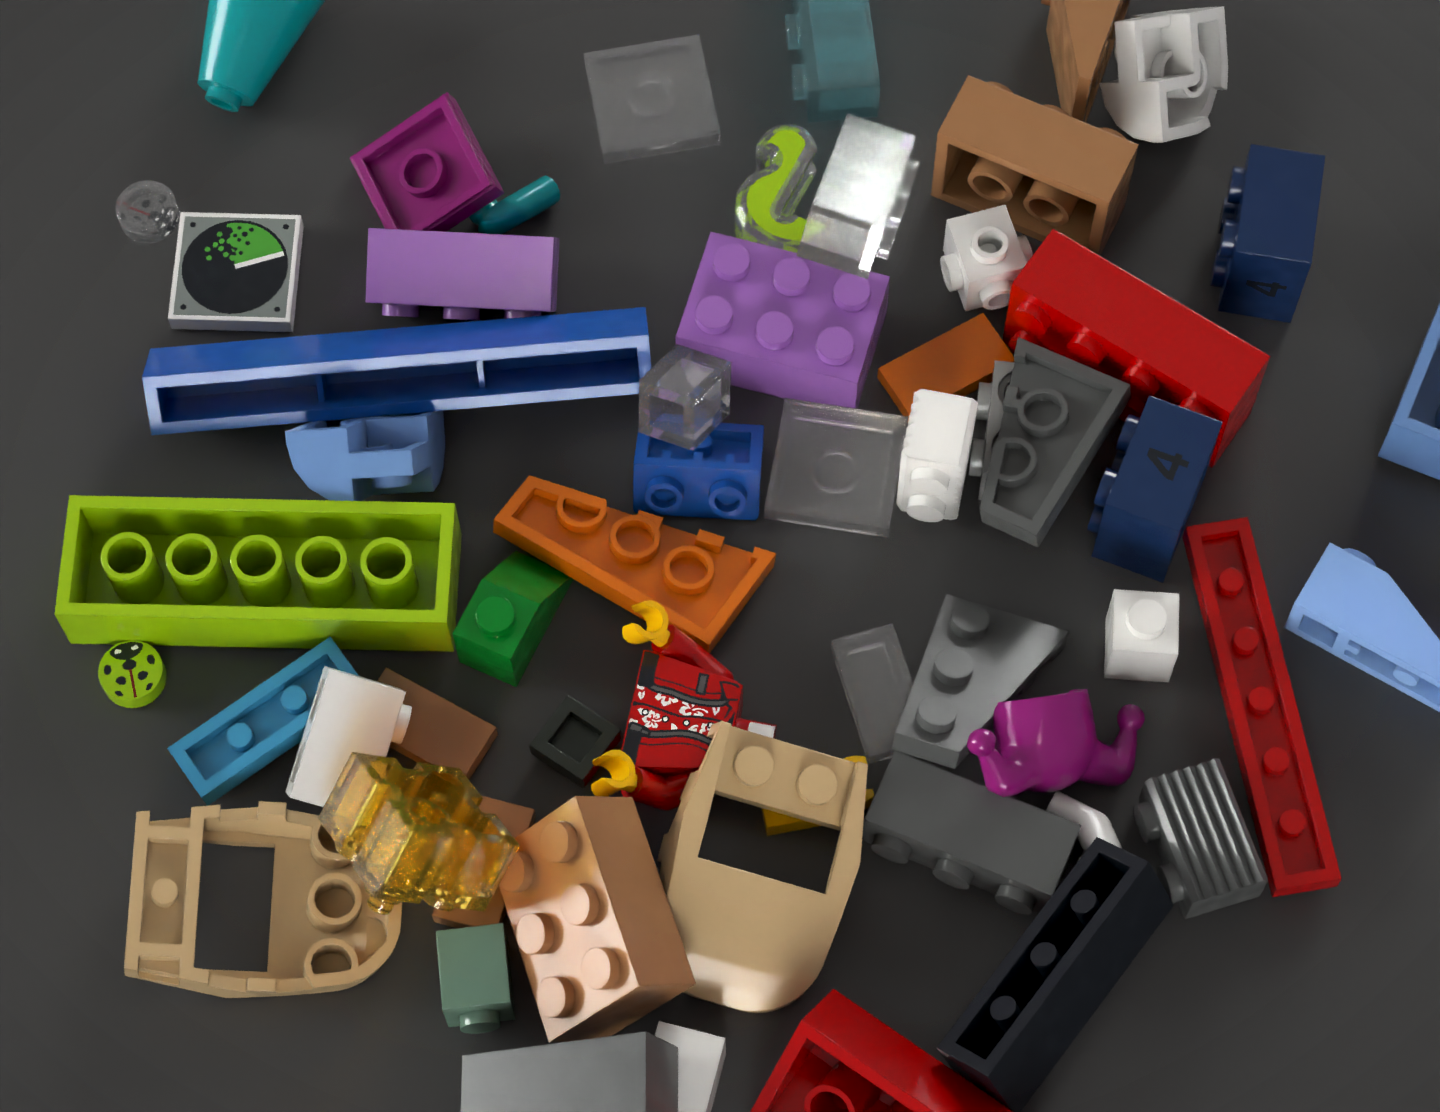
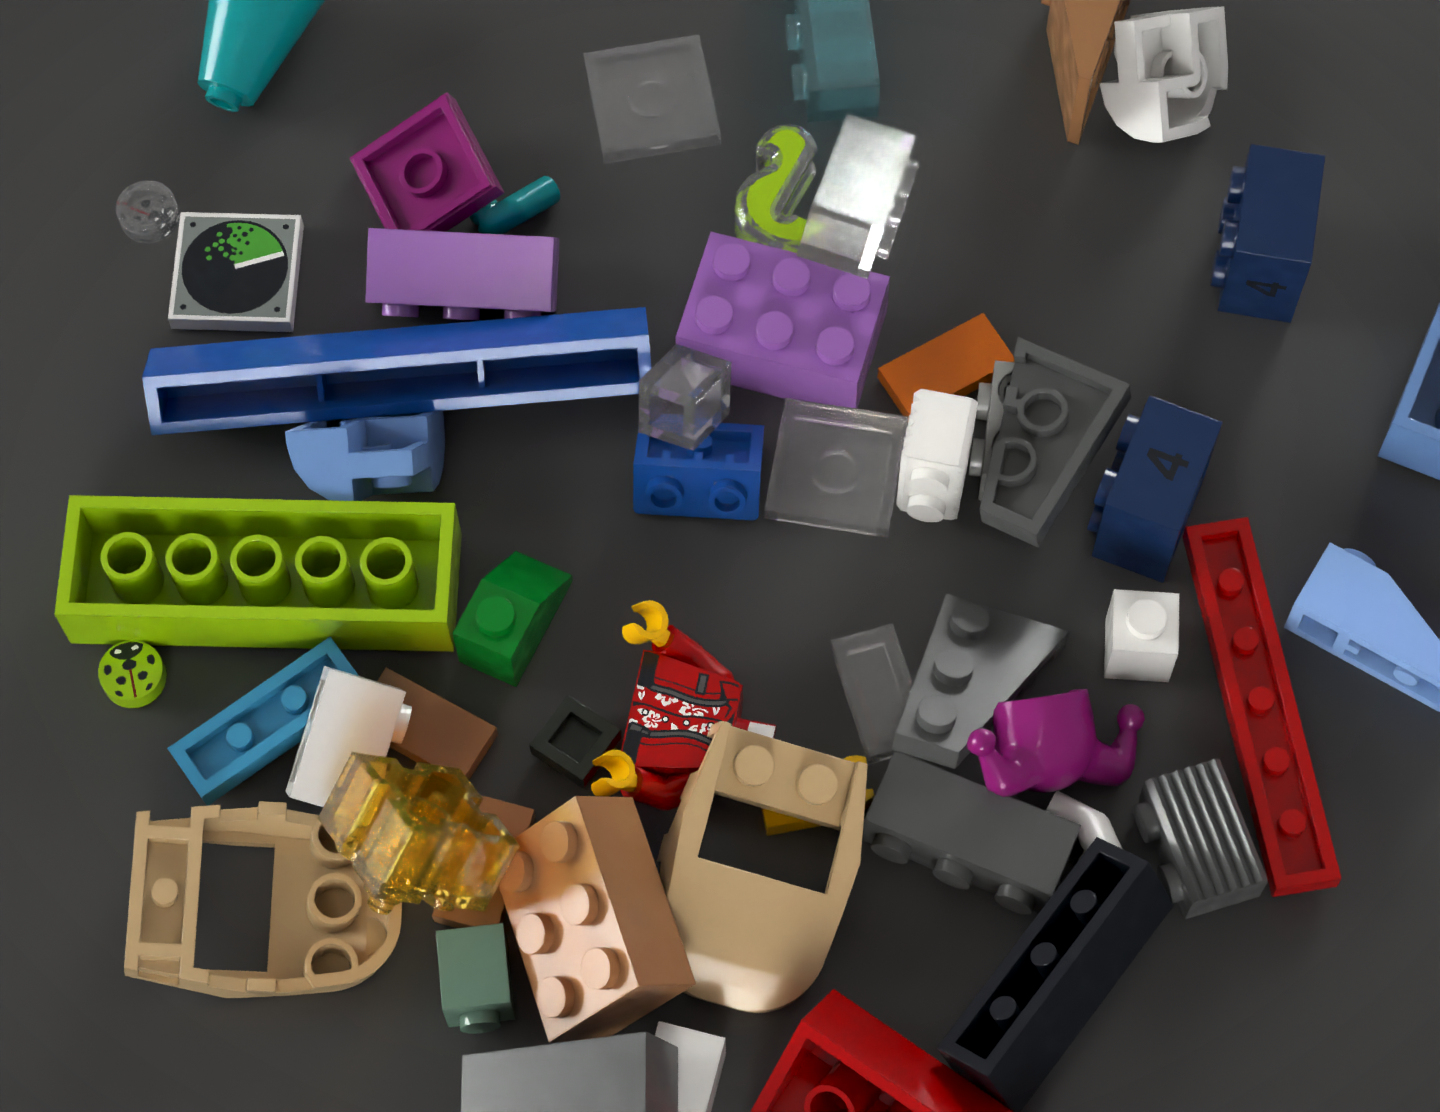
orange wing [493,475,776,653] -> none
medium nougat brick [931,75,1139,256] -> none
white brick [940,205,1033,312] -> none
red brick [1003,229,1270,468] -> none

